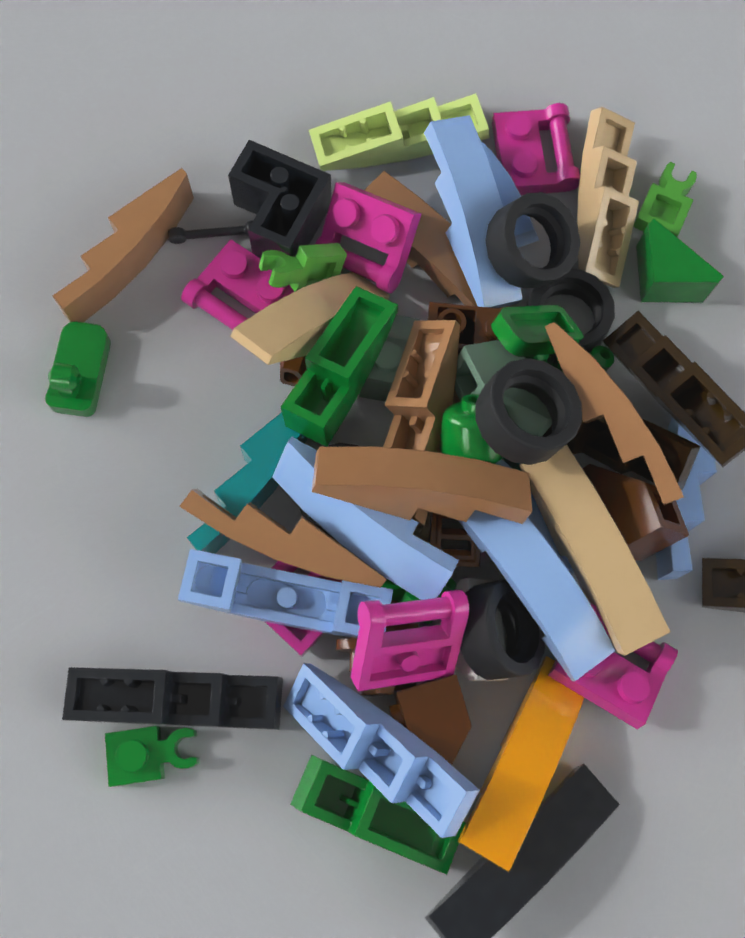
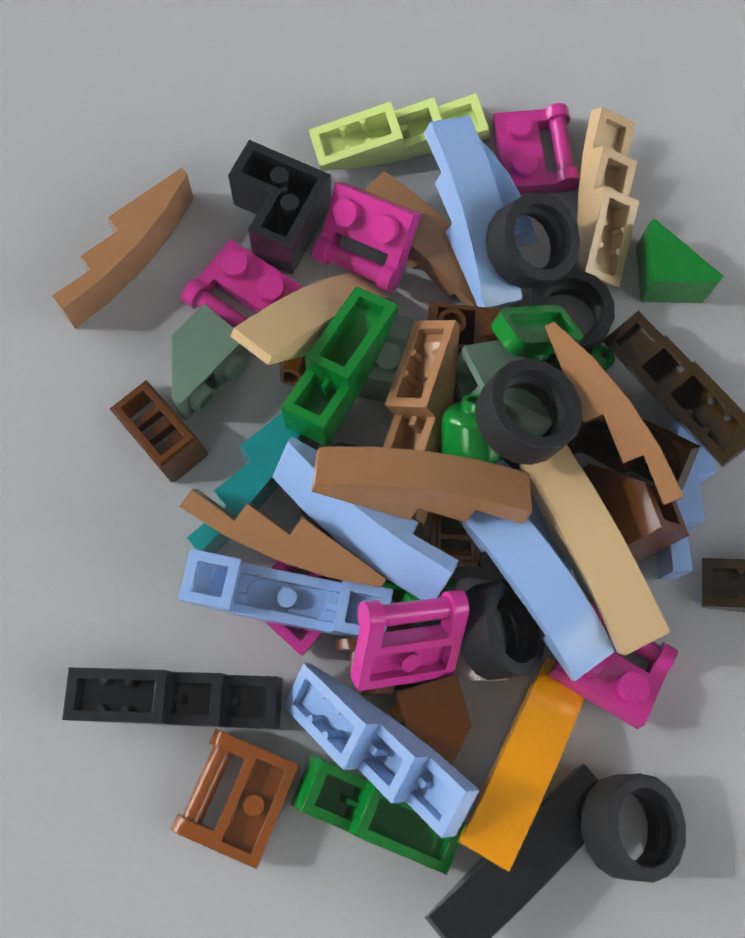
green piece [45,322,111,417] -> none
green plate [105,726,200,787] -> none
black hinge [168,220,253,244] -> none
bright green plate [259,243,347,292] -> none
bright green plate [633,162,697,237] -> none
none -> reddish brown slope [110,380,208,482]
none -> sand green slope [171,304,250,420]
none -> dark orange plate [171,728,300,869]
none -> black tyre [581,773,686,883]

